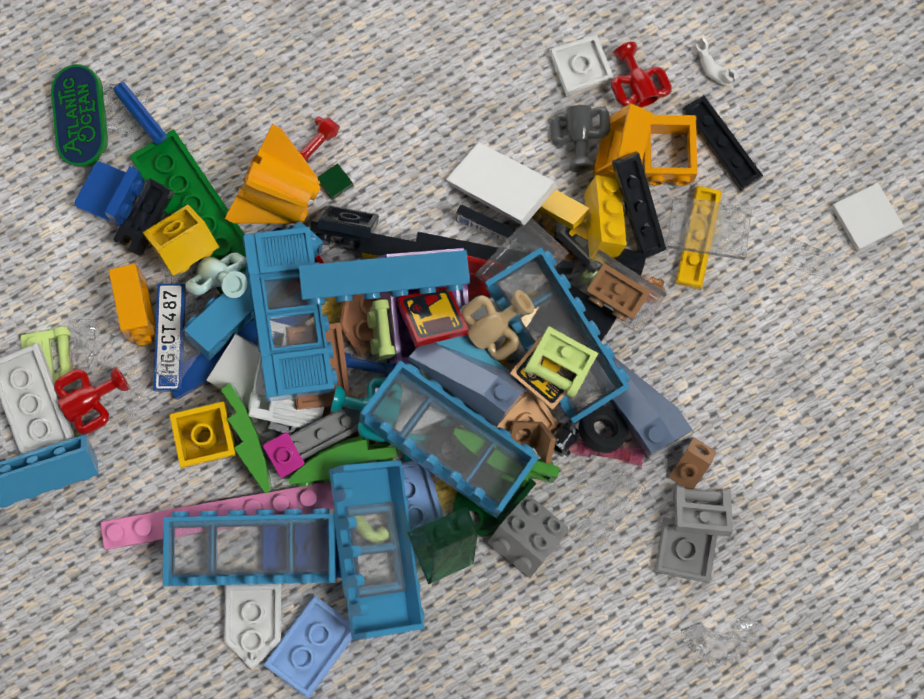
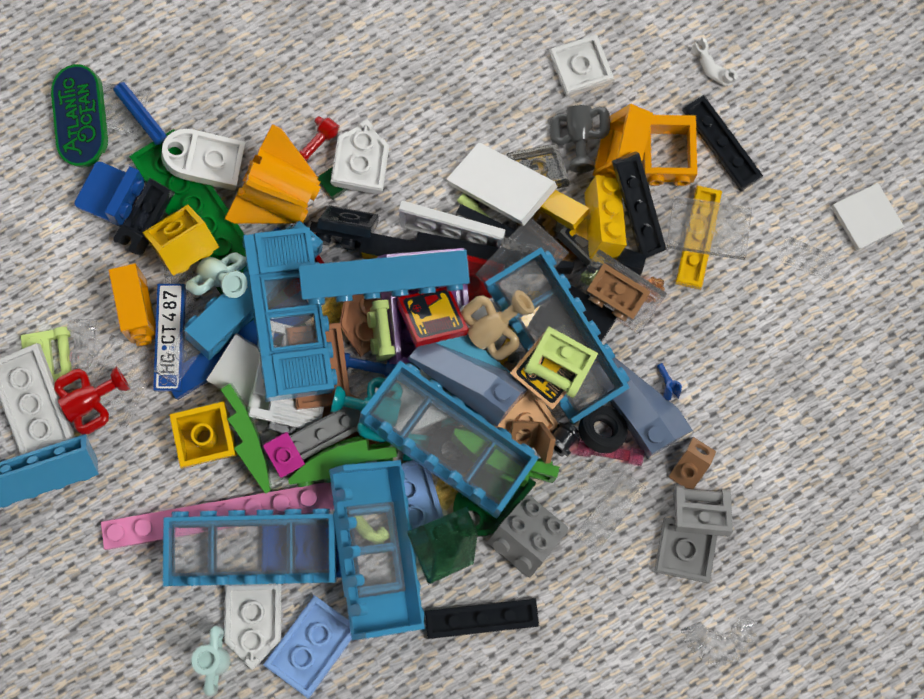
red piece [611,41,672,108] -> none
none -> white tile [161,129,245,191]
none -> light aqua piece [191,626,231,696]
none -> white tile [331,119,389,194]
none -> white tile [399,201,505,248]
none -> black tile [425,598,539,639]
none -> yellowish green piece [457,193,490,218]
none -> clear smoke tile [506,143,569,189]
none -> blue hand [657,363,682,401]

